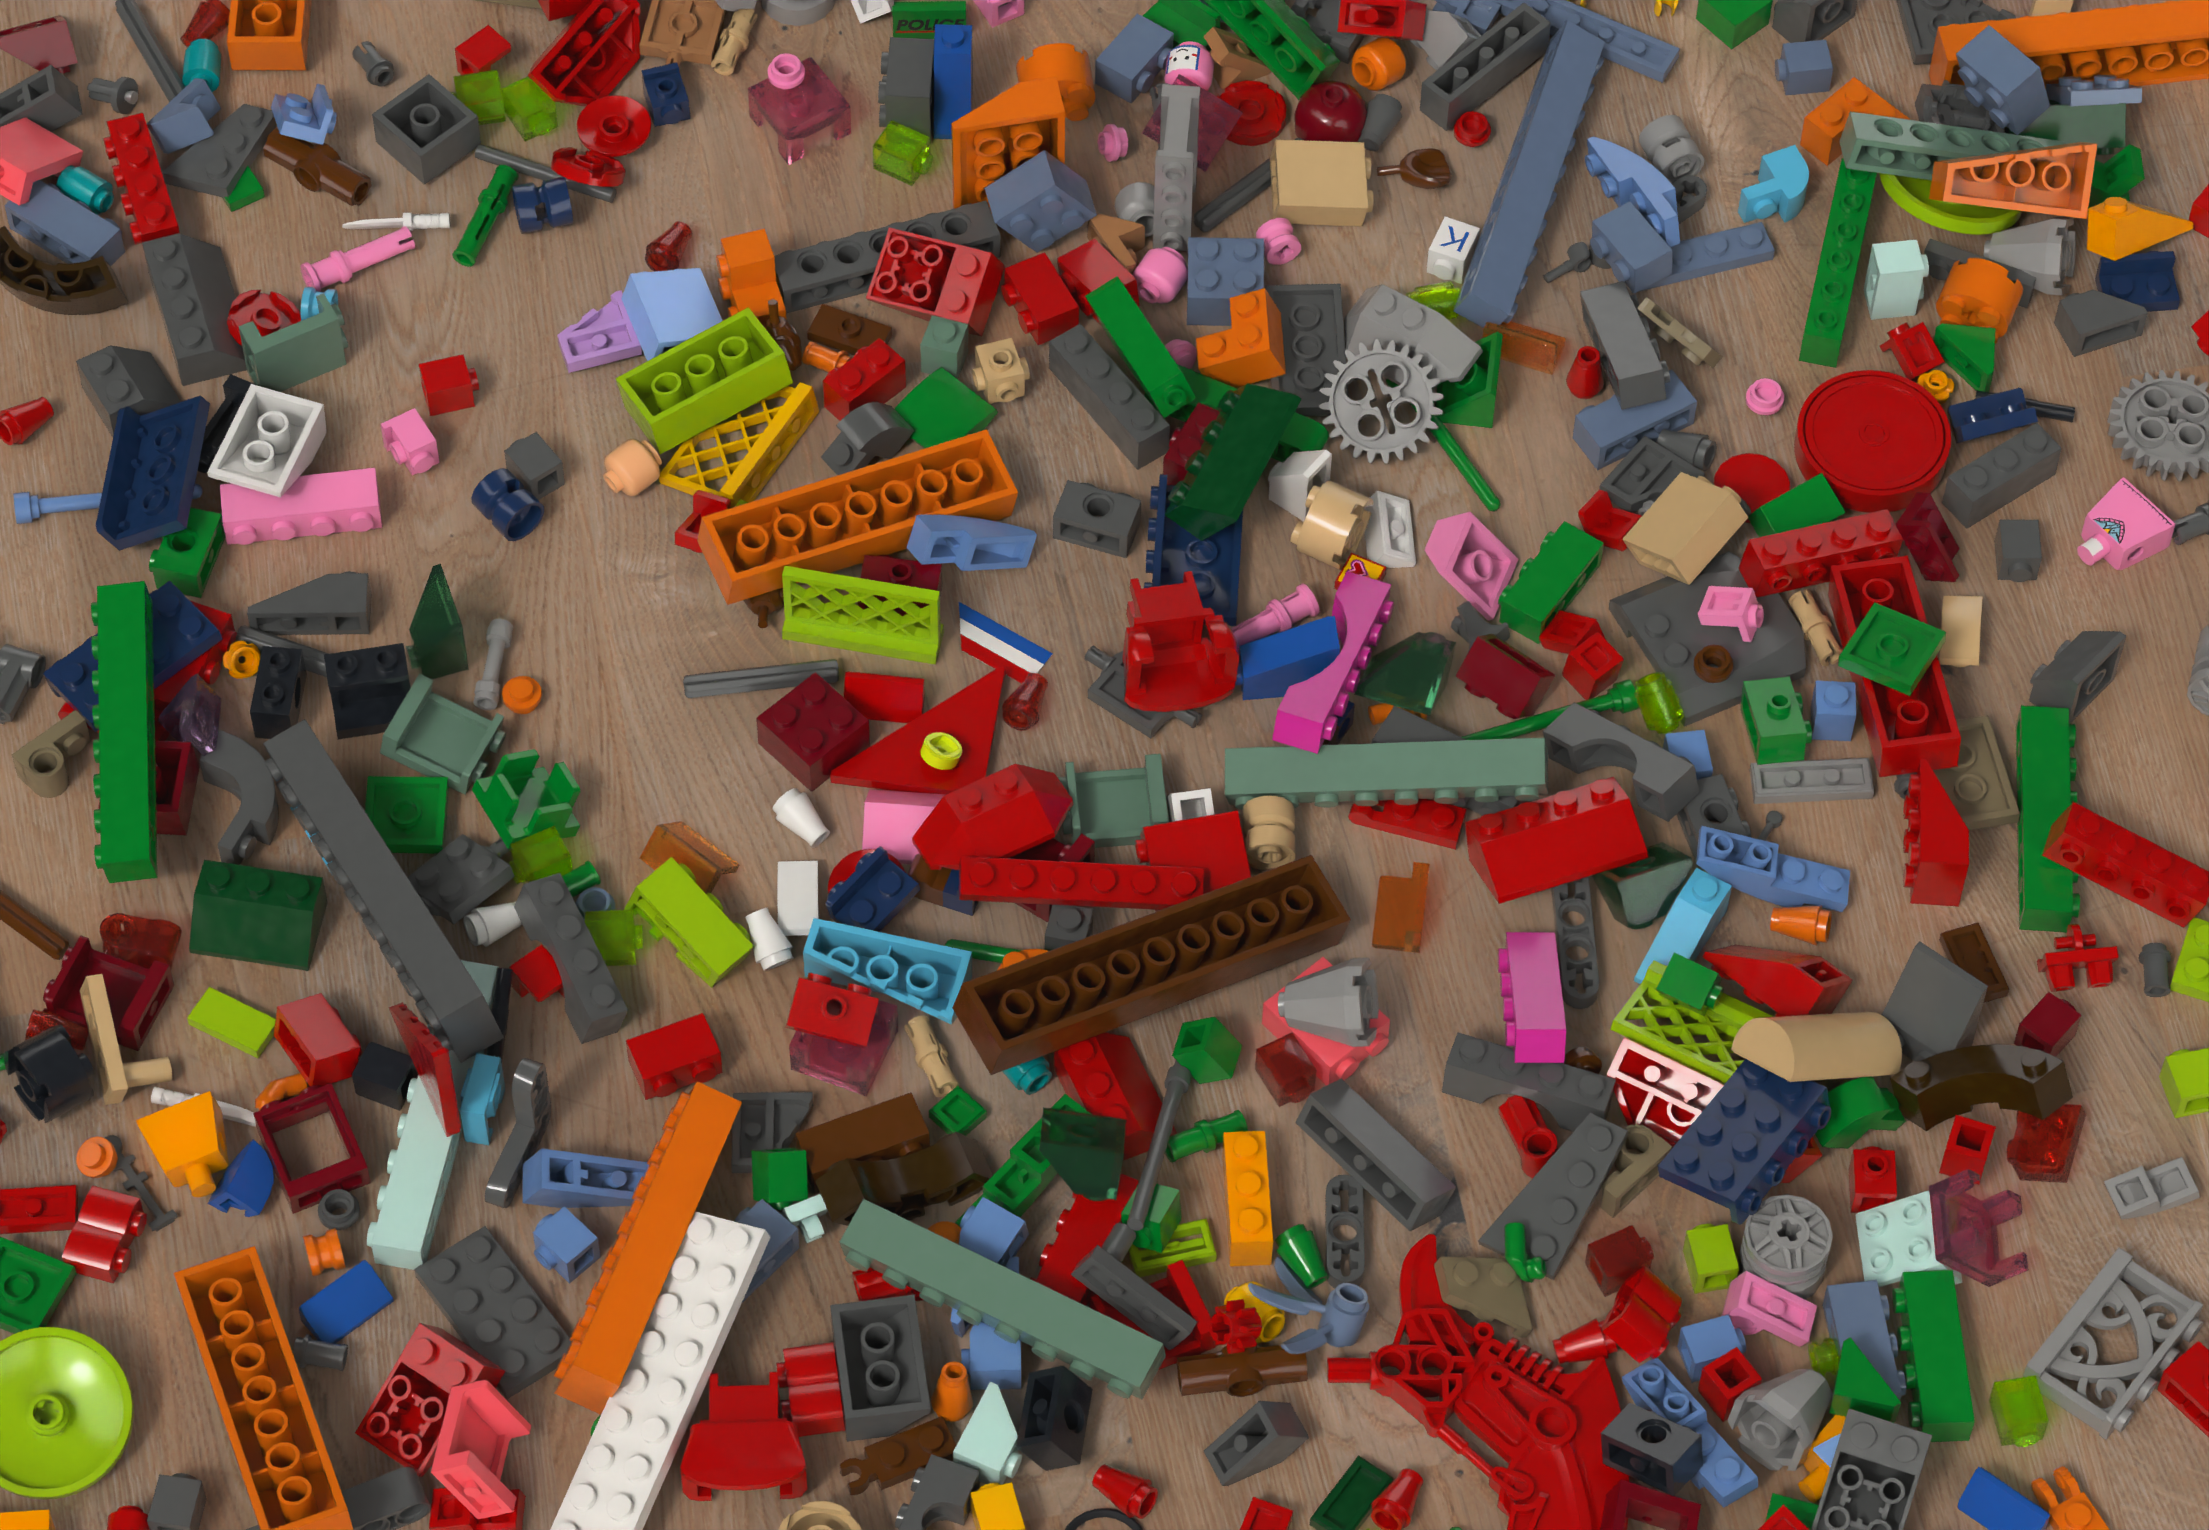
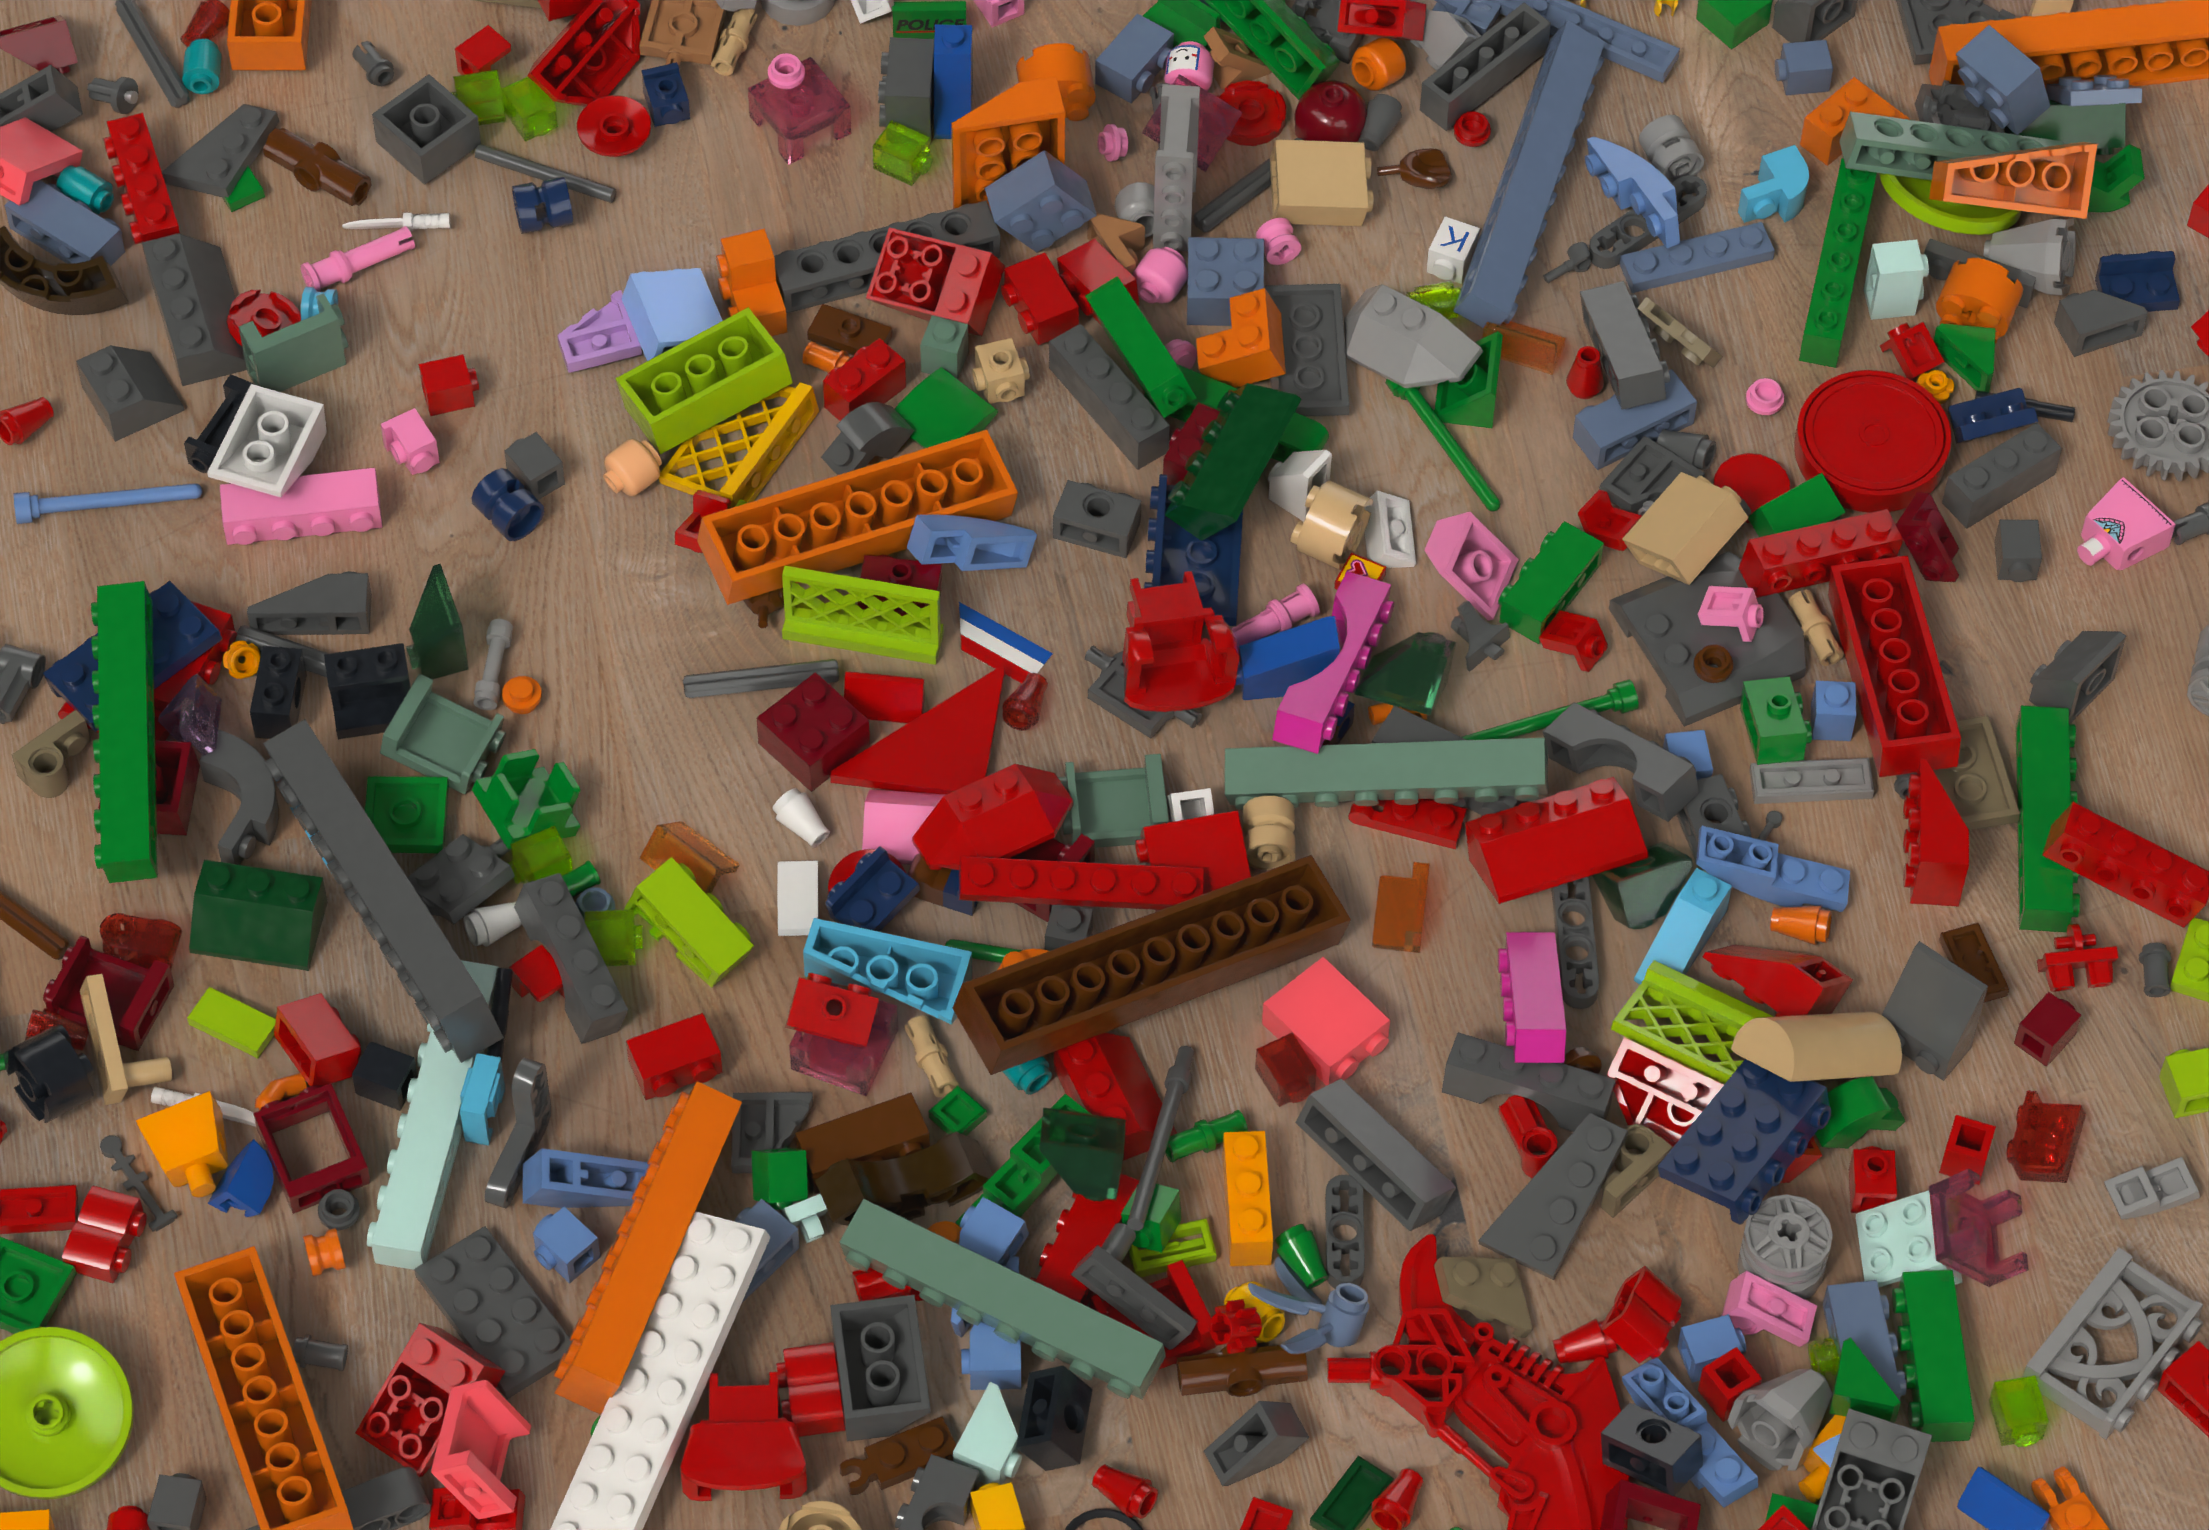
orange plate [76,1136,118,1178] -> none
dark blue bracket [96,395,210,551] -> none
sand blue slope [147,78,221,154] -> none
green brick [149,507,225,598] -> none
medium blue bracket [271,84,337,145] -> none
blue slope [299,1260,394,1343] -> none
red tile [389,1002,461,1137] -> none
green pin [452,165,519,267] -> none
red tile [551,147,626,187] -> none
clear red cone [645,221,692,272] -> none
white cone [745,908,793,971] -> none
reddish brown piece [767,299,802,371] -> none
neon yellow tile [920,732,963,770] -> none
orange cone [931,1361,973,1422] -> none
green brick [1172,1017,1242,1084] -> none
light grey cone [1278,958,1379,1047] -> none
light grey gear [1319,339,1444,464] -> none
dark red brick [1455,634,1555,719] -> none
green arm [1504,1222,1547,1283] -> none
red panel [1562,632,1624,700] -> none
clear red brick [1585,1225,1654,1297] -> none
sand blue brick [1590,201,1673,294] -> none
clear neon green brick [1634,672,1684,734] -> none
green brick [1656,952,1724,1016] -> none
lime brick [1683,1224,1739,1294] -> none
green plate [1838,602,1946,696] -> none
dark brown brick [1890,1044,2073,1131] -> none
tan slope [1940,596,1983,667] -> none
light orange slope [2087,197,2193,261] -> none

